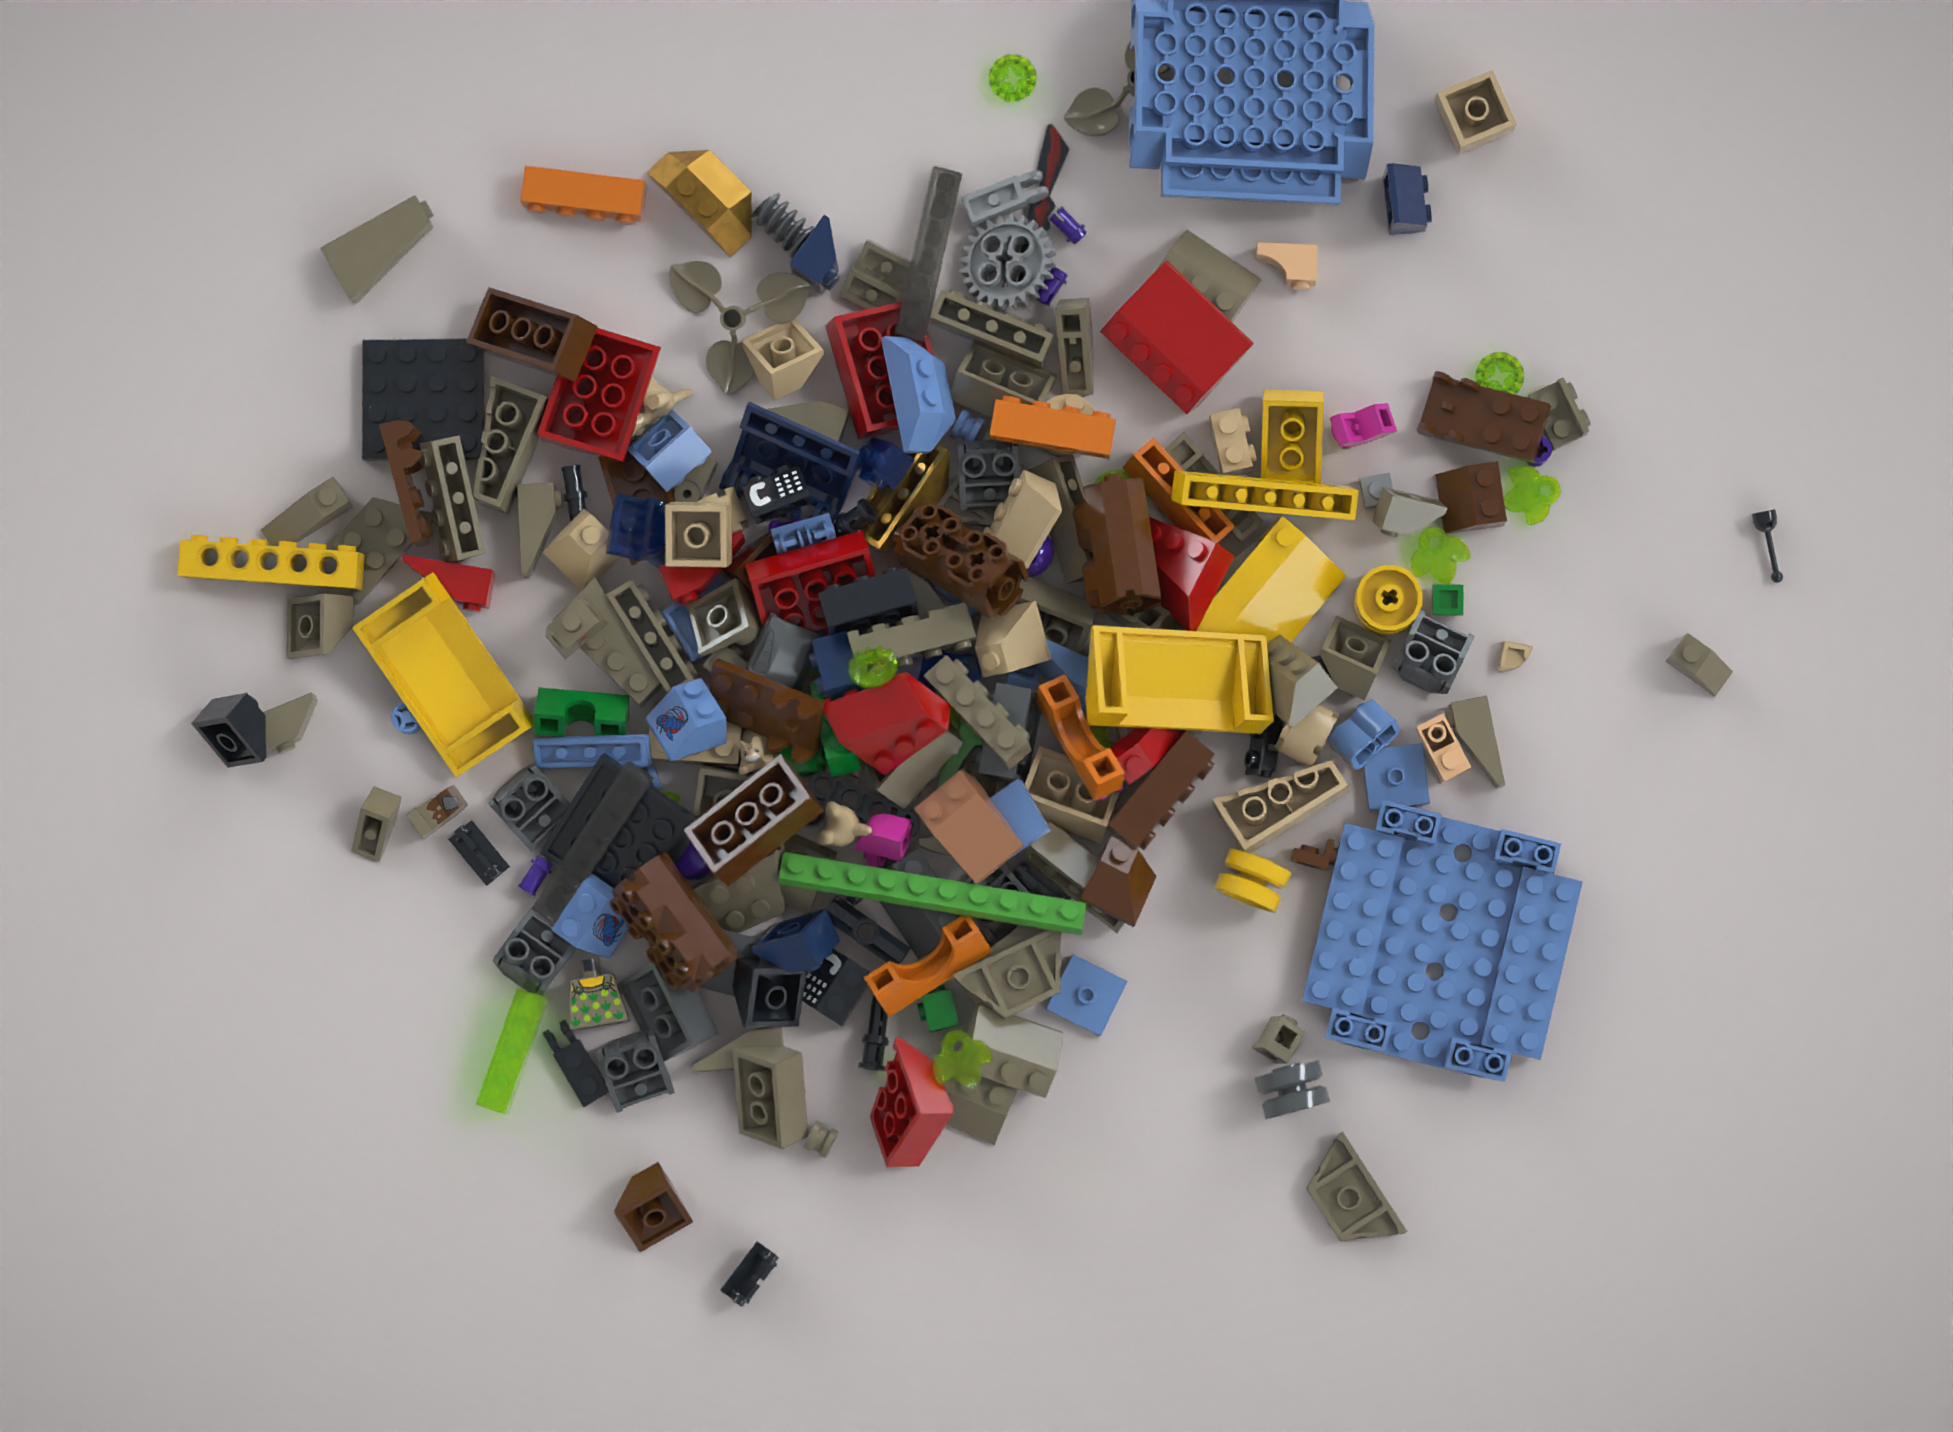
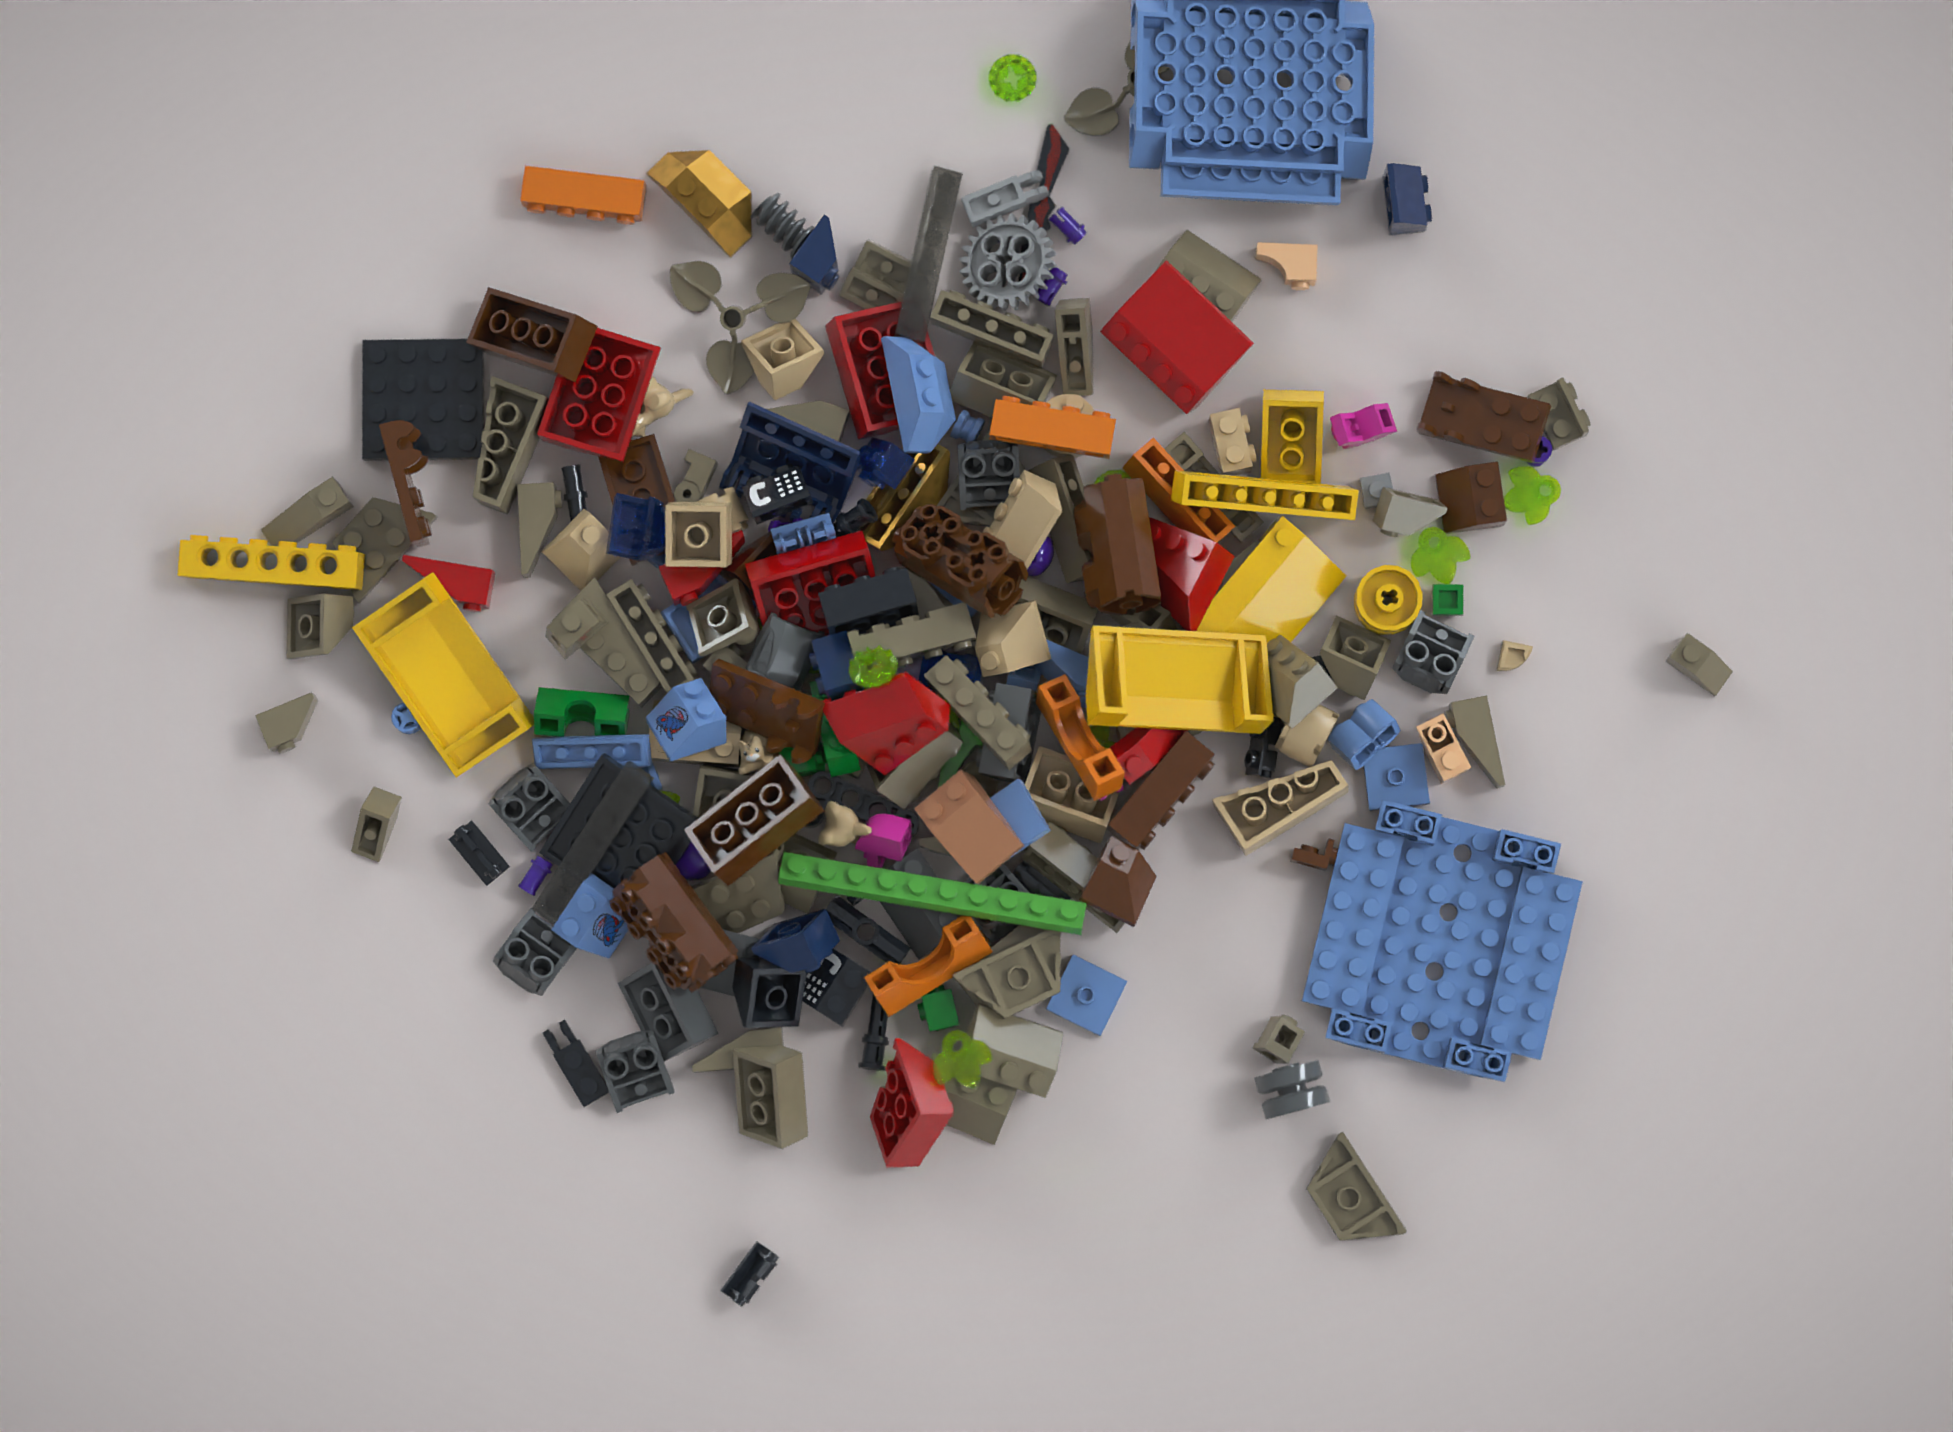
black slope [191,693,266,768] -> none
dark tan slope [321,195,434,305] -> none
leg [406,785,468,839] -> none
dark tan brick [419,435,486,562] -> none
clear neon green brick [476,988,549,1115] -> none
torso [570,958,630,1031] -> none
reddish brown slope [614,1162,693,1252] -> none
medium blue slope [628,410,712,492] -> none
dark tan wheel [803,1120,838,1158] -> none
yellow wheel [1214,848,1291,913] -> none
tan brick [1434,70,1517,155] -> none
clear neon green gear [1476,352,1524,394] -> none
black hinge [1752,509,1783,583] -> none

